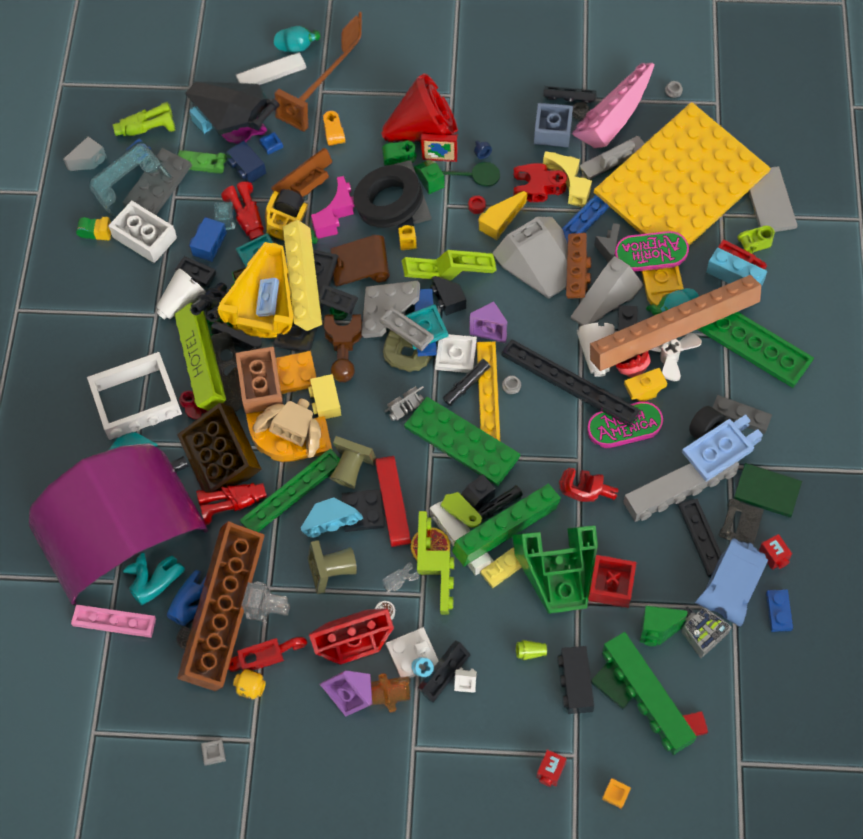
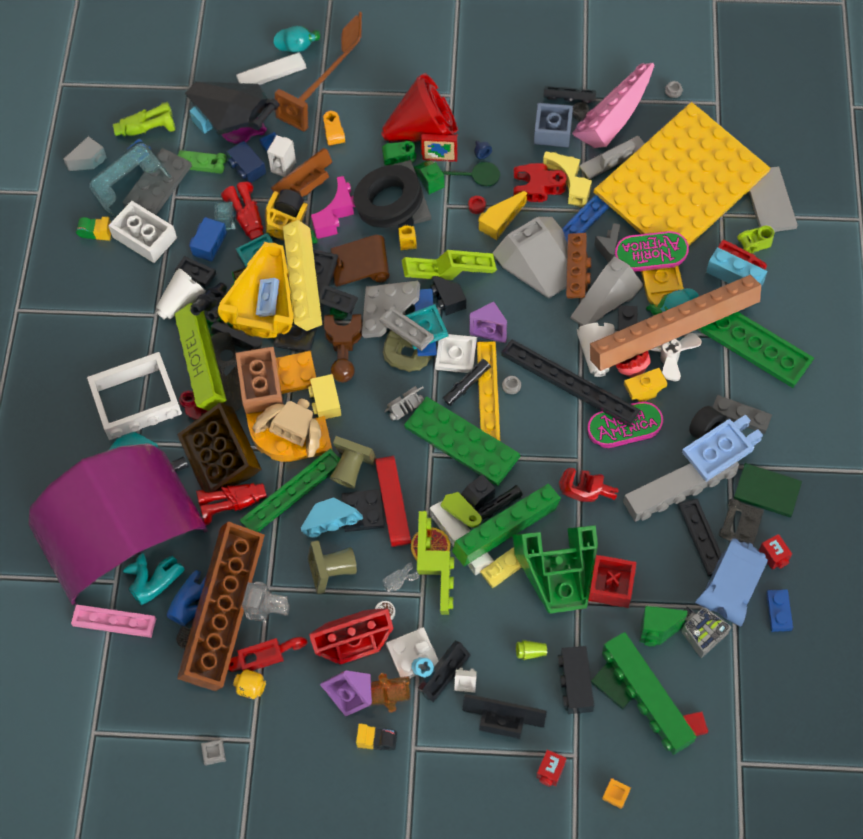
none -> white brick [267,136,296,177]
none -> leg [356,724,398,750]
none -> black bracket [462,694,547,739]

